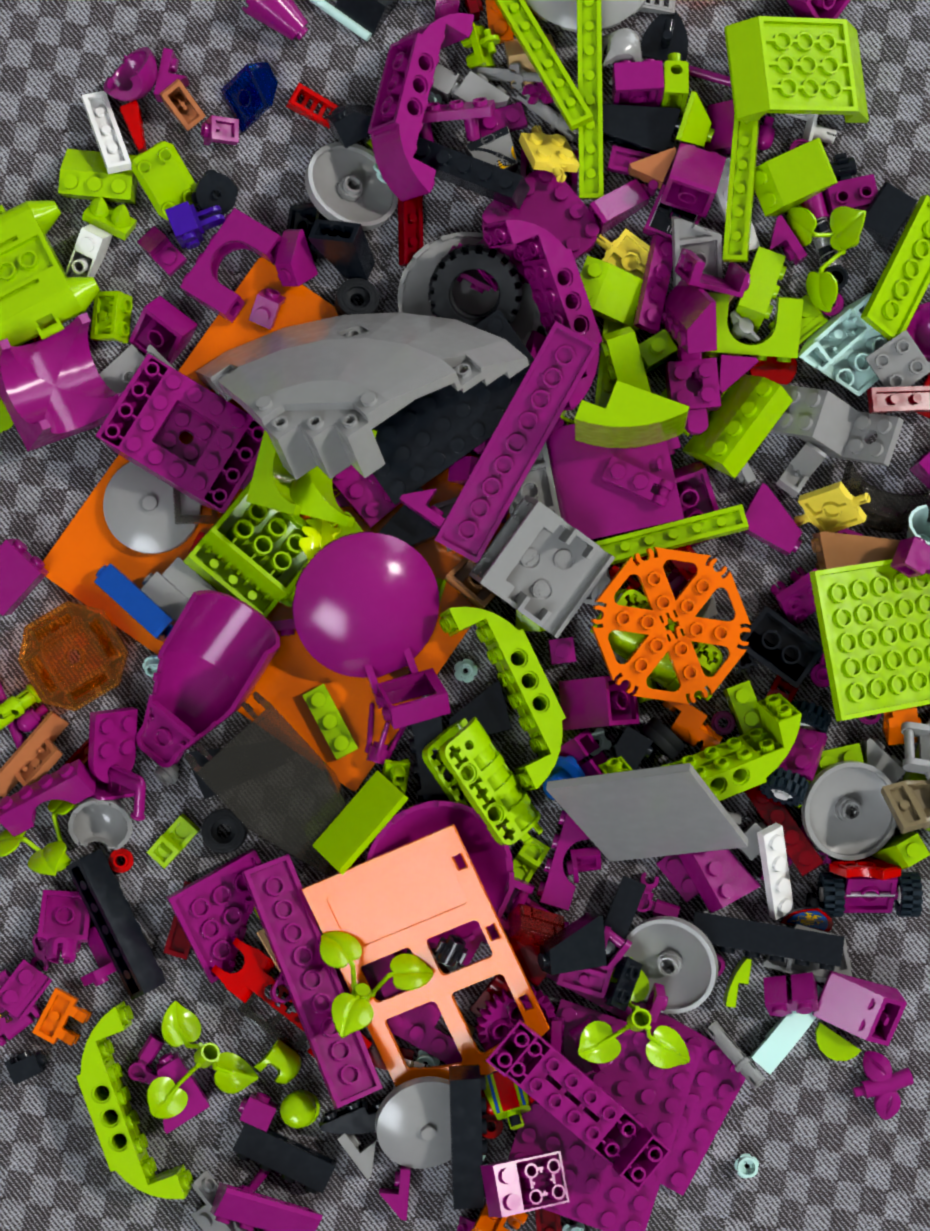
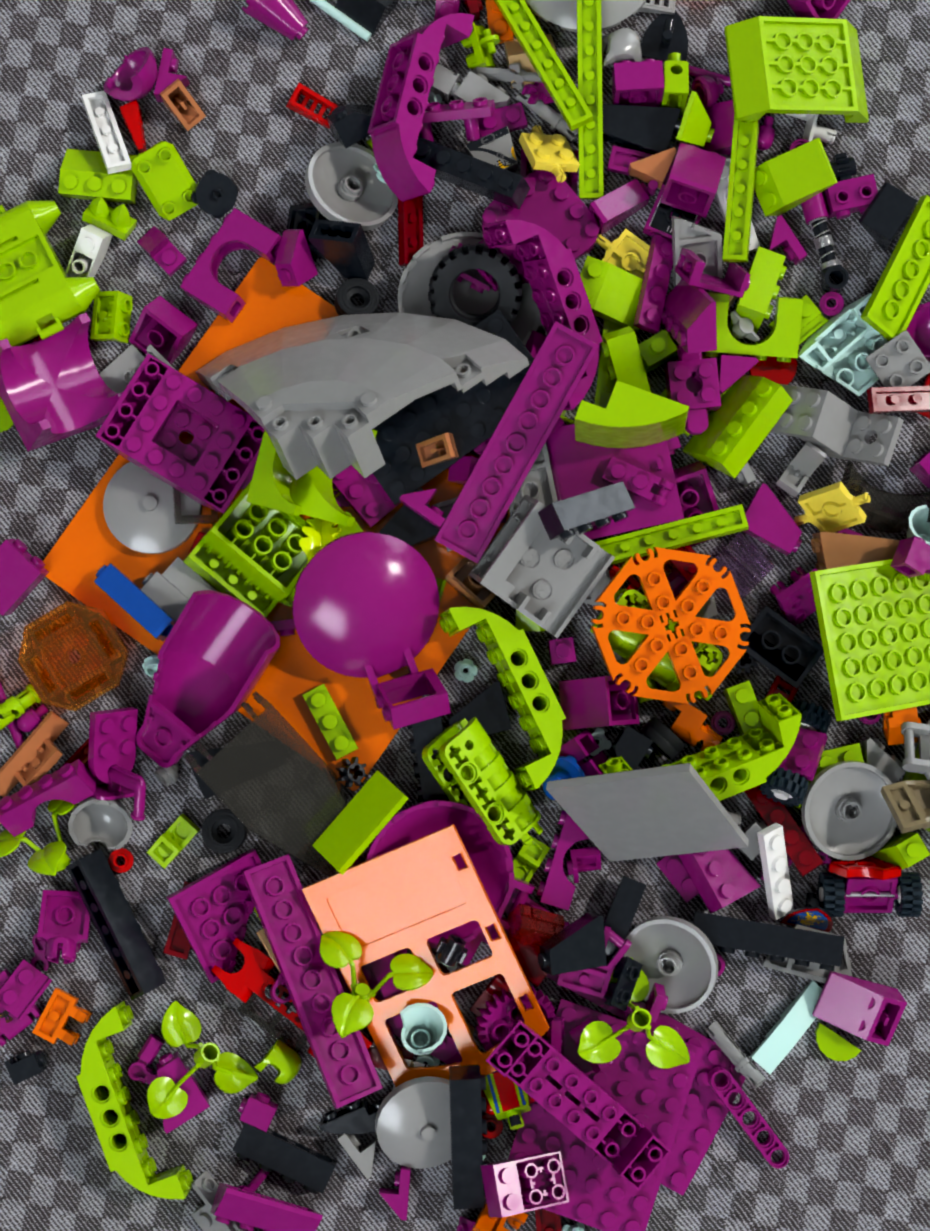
magenta bracket [80,927,117,987] -> none
dark purple brick [165,201,226,249] -> none
magenta bracket [201,115,239,146] -> none
clear blue slope [221,62,278,132] -> none
magenta bracket [249,288,286,330] -> none
lime helmet [280,1089,320,1129] -> none
magenta plant [364,703,407,765] -> none
lime hips [382,759,410,795] -> none
magenta bar [637,872,680,918] -> none
lime slope [723,956,752,1008] -> none
light aqua plate [734,1153,759,1178] -> none
magenta piece [763,972,819,1017] -> none
lime plant [787,206,866,313] -> none
magenta plate [810,653,830,687] -> none
magenta plant [852,1051,914,1120] -> none
none -> black gear [336,757,368,787]
none -> light aqua helmet [400,1003,447,1055]
none -> nougat slope [415,432,459,468]
none -> brick [538,481,635,540]
none -> magenta brick [692,75,724,109]
none -> magenta beam [707,1067,789,1169]
none -> clear purple slope [713,533,775,600]

